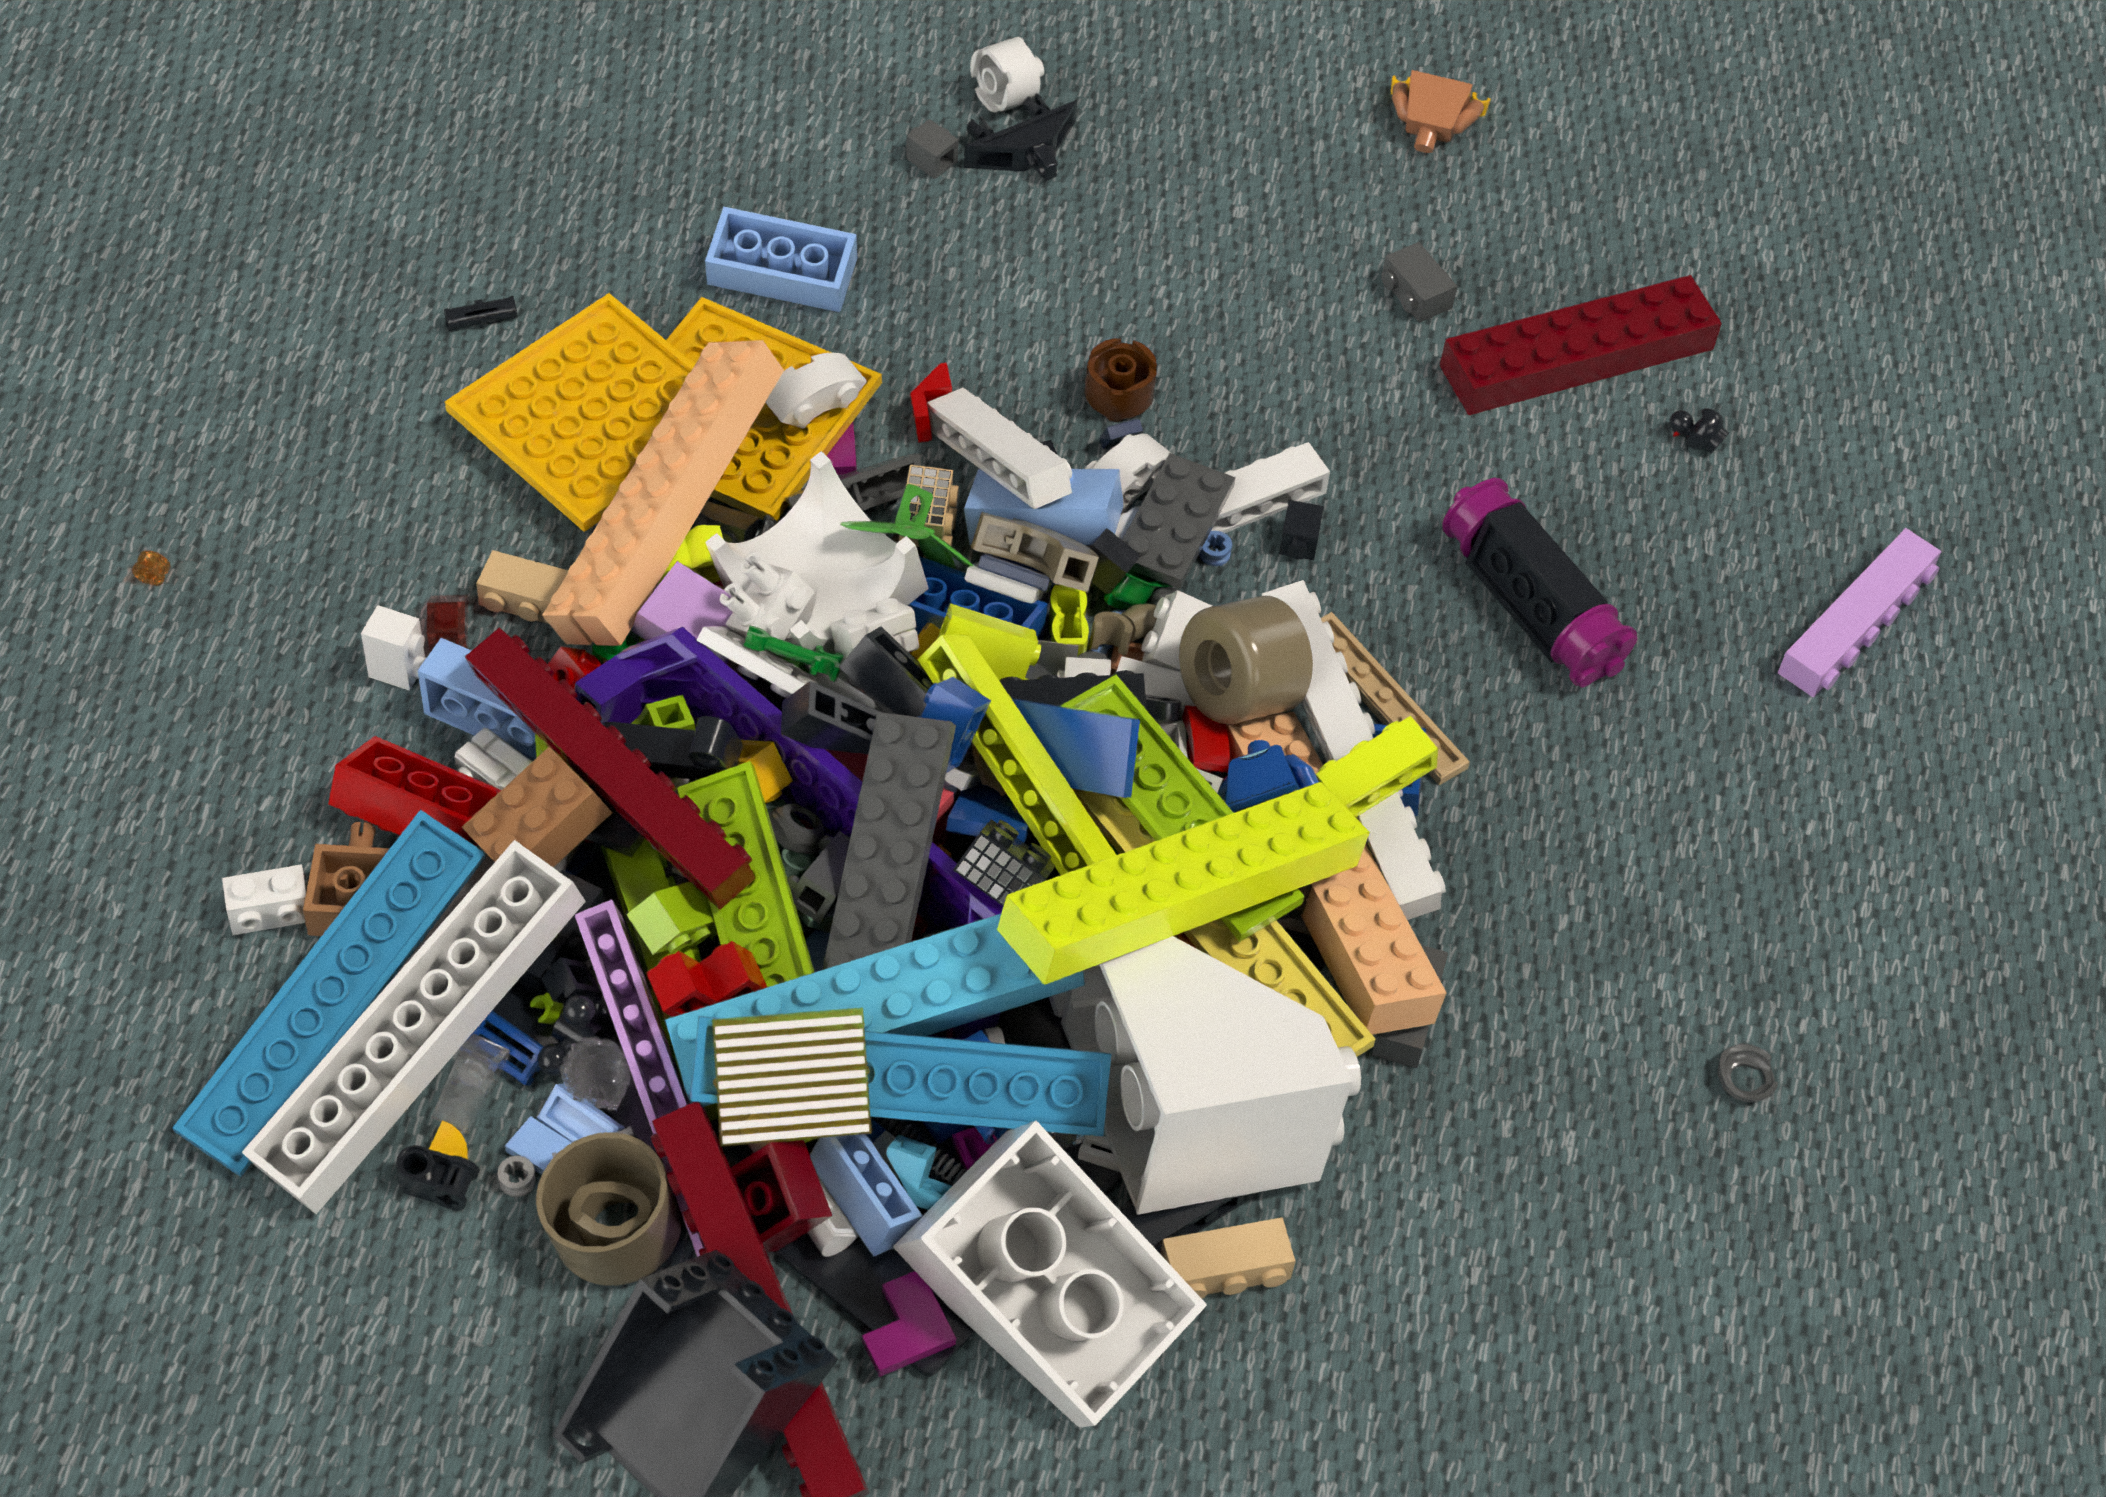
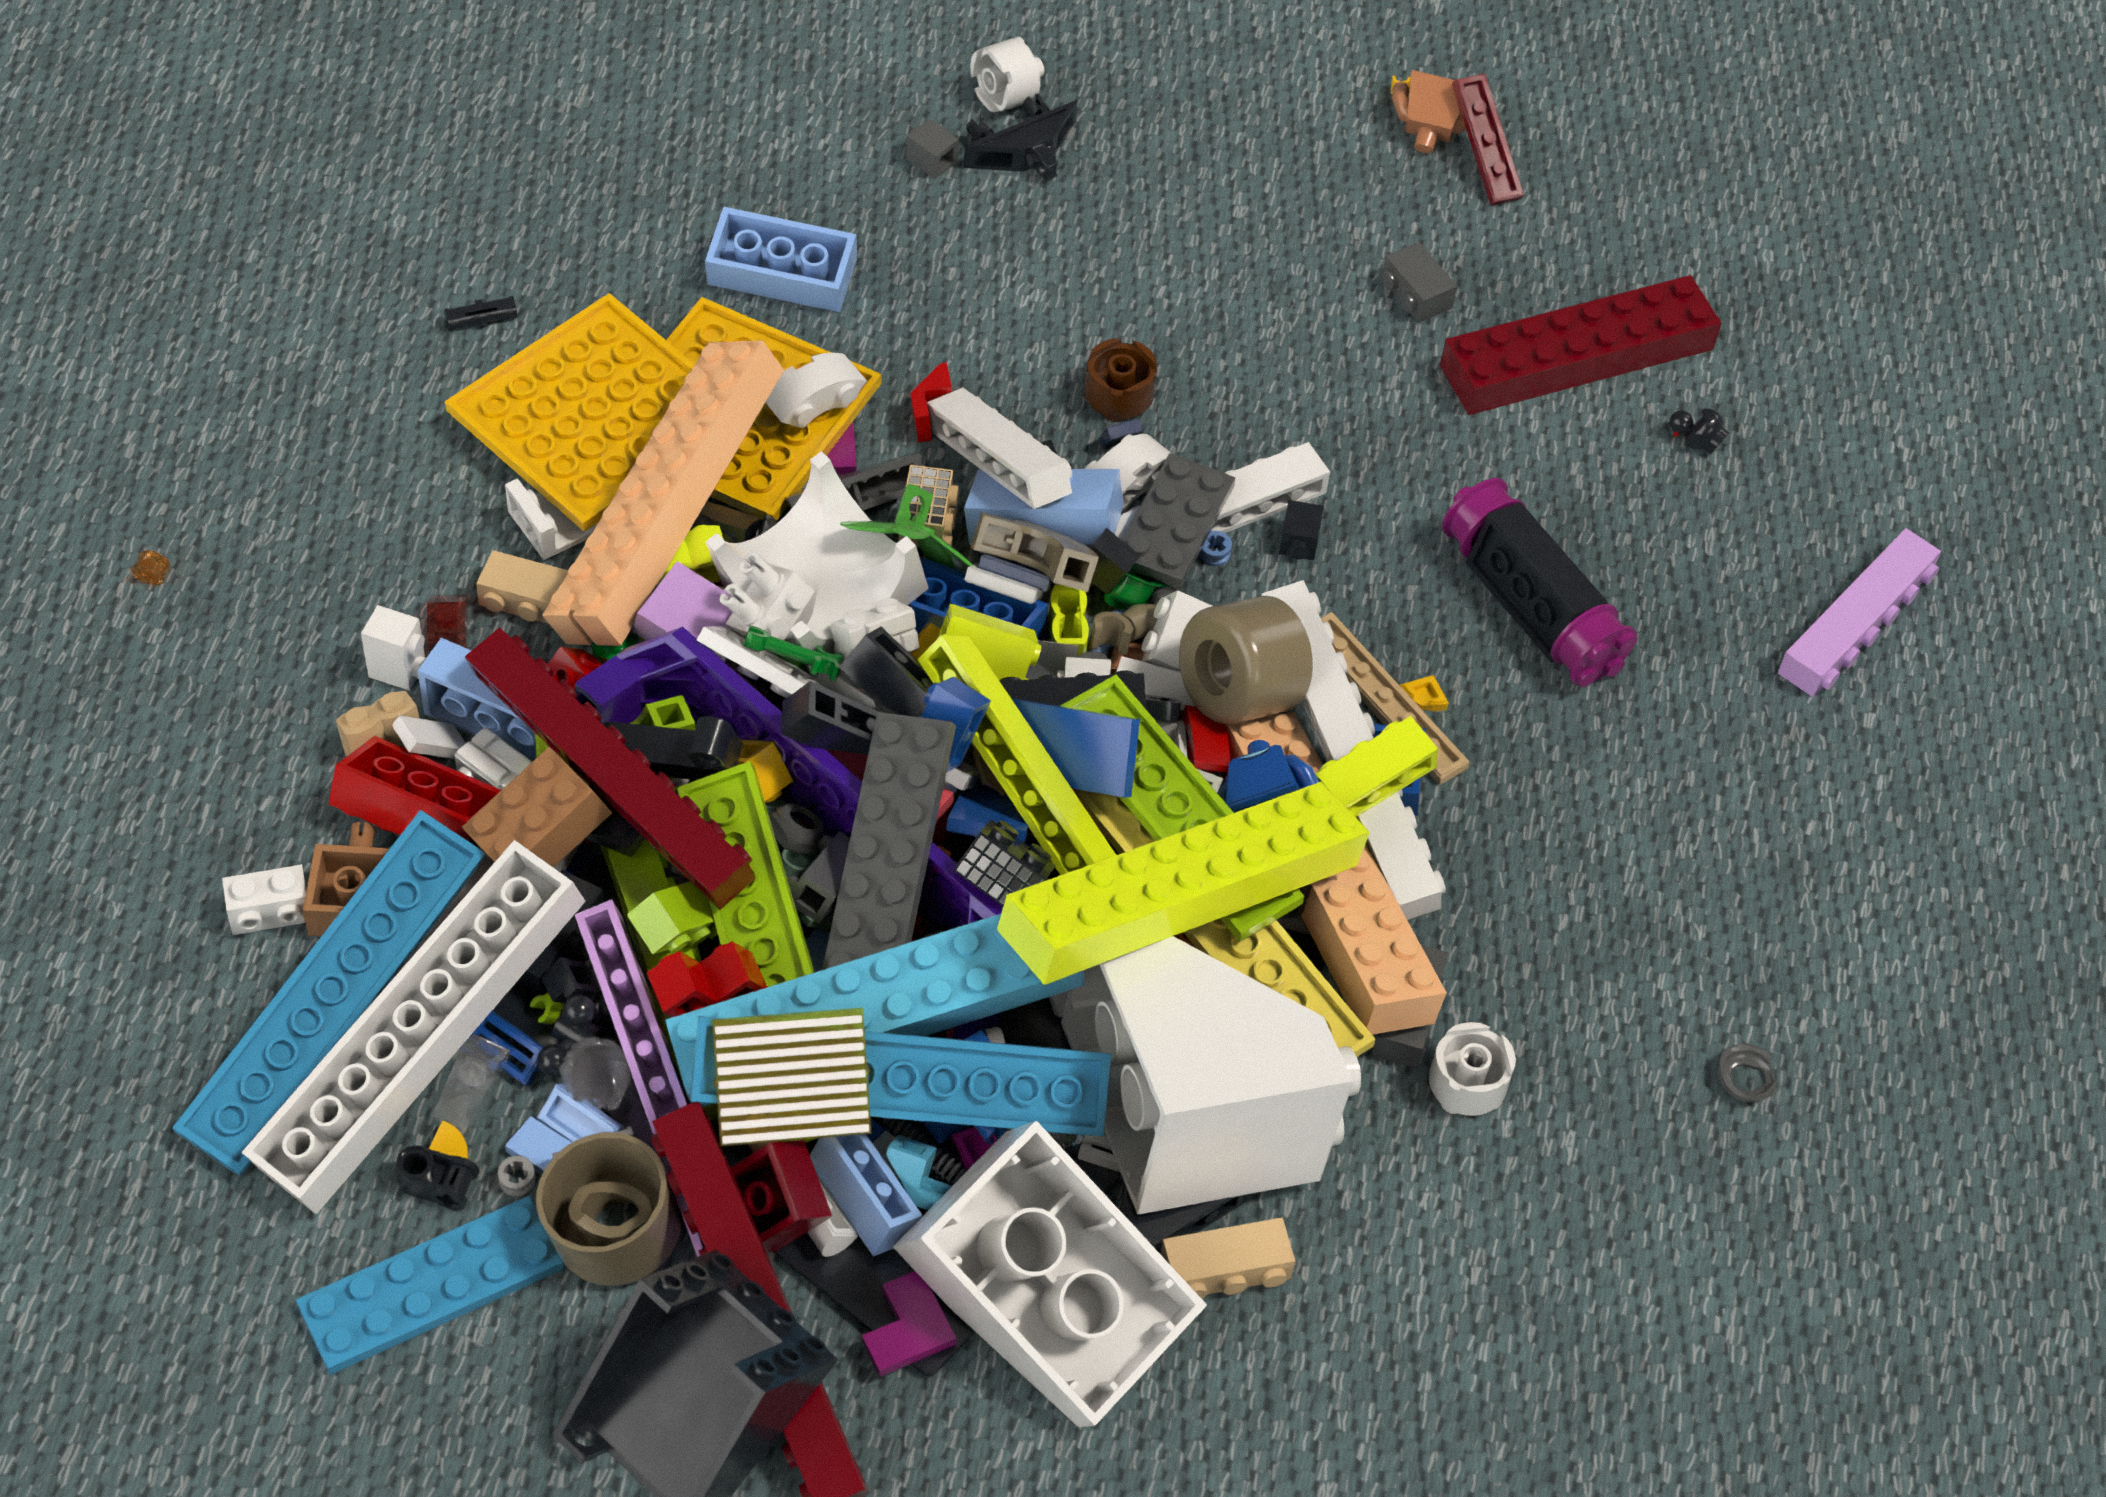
none -> dark azure plate [295,1196,564,1375]
none -> tan brick [336,691,420,756]
none -> white tile [392,715,466,759]
none -> white bracket [505,478,599,560]
none -> yellow tile [1400,675,1449,711]
none -> white brick [1429,1022,1516,1116]
none -> tile [1452,73,1524,205]

